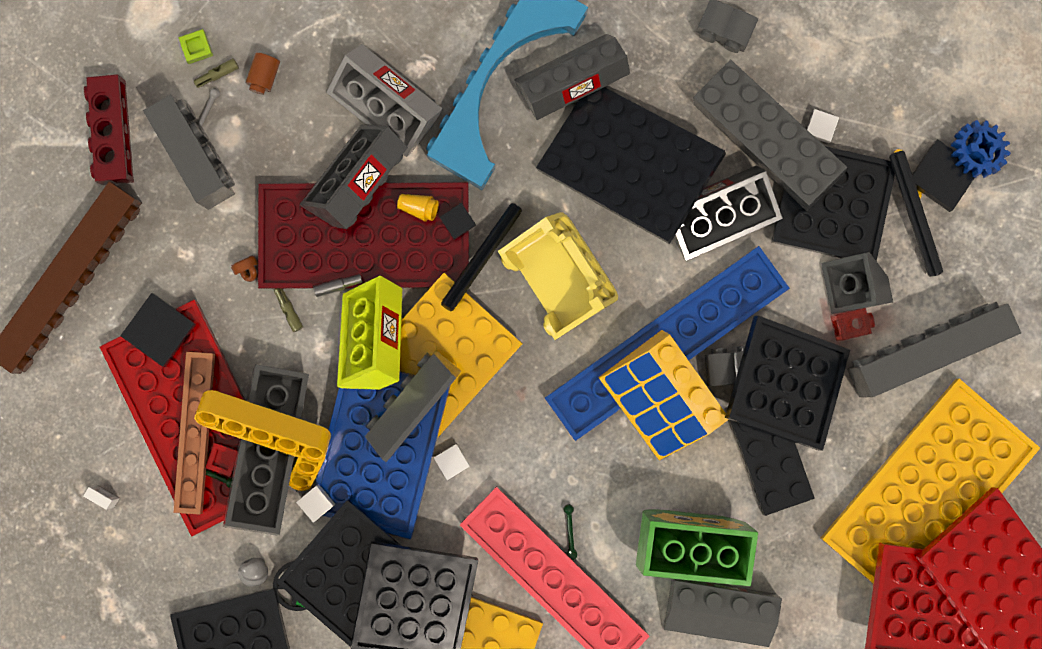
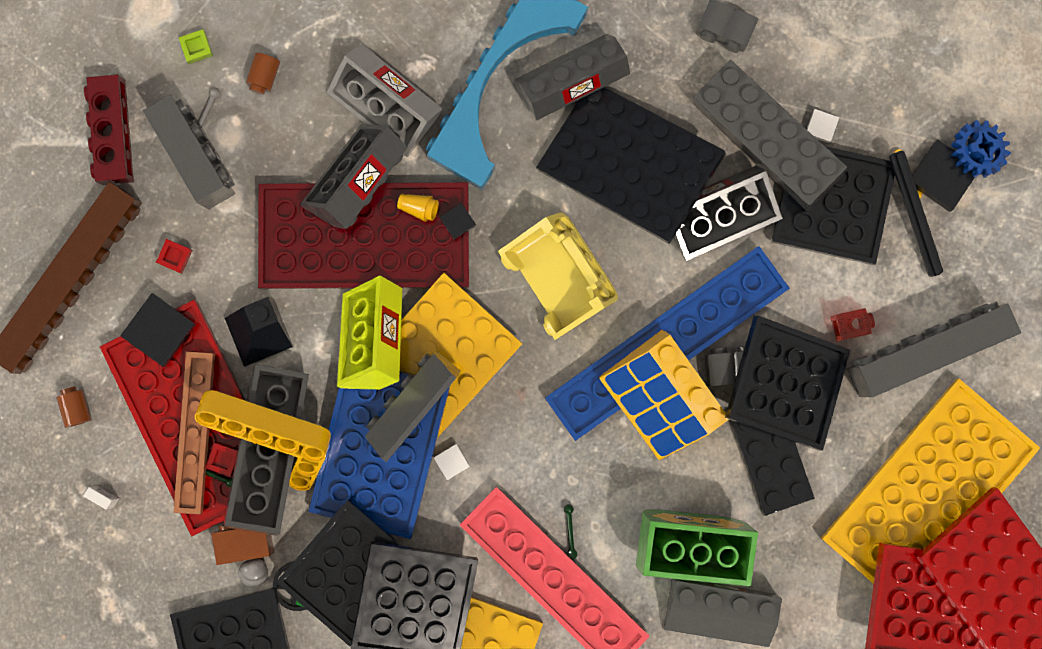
olive pin [194,58,239,88] -> none
dark orange tile [231,255,258,282] -> none
olive pin [274,289,303,332] -> none
white tile [296,484,335,523] -> none
flat silver pin [313,274,362,297] -> none
black axle [441,203,522,311] -> none
dark grey slope [821,252,893,314] -> none
none -> dark orange brick [56,386,91,428]
none -> red plate [156,239,193,274]
none -> dark orange brick [211,525,274,565]
none -> black slope [225,297,293,367]

